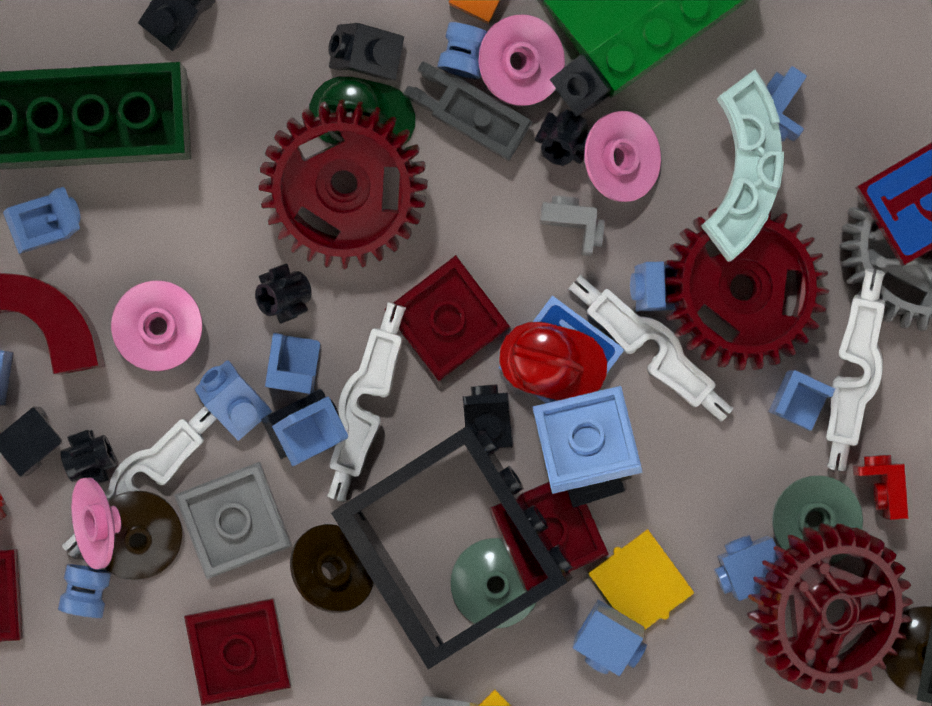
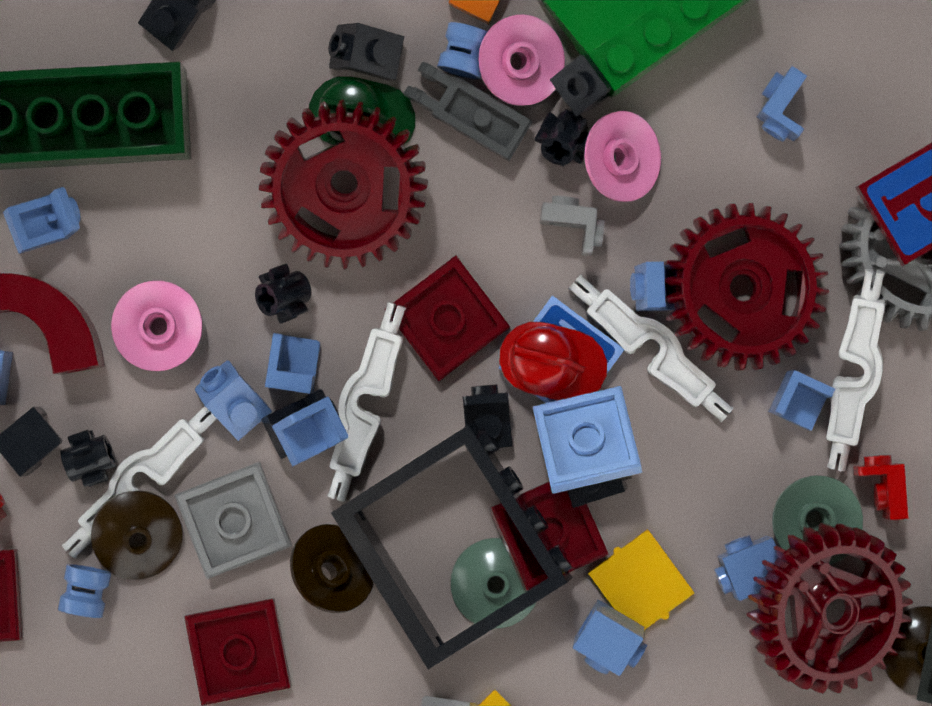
bright pink dish [71,477,121,569] -> none
light aqua tile [701,70,784,262] -> none

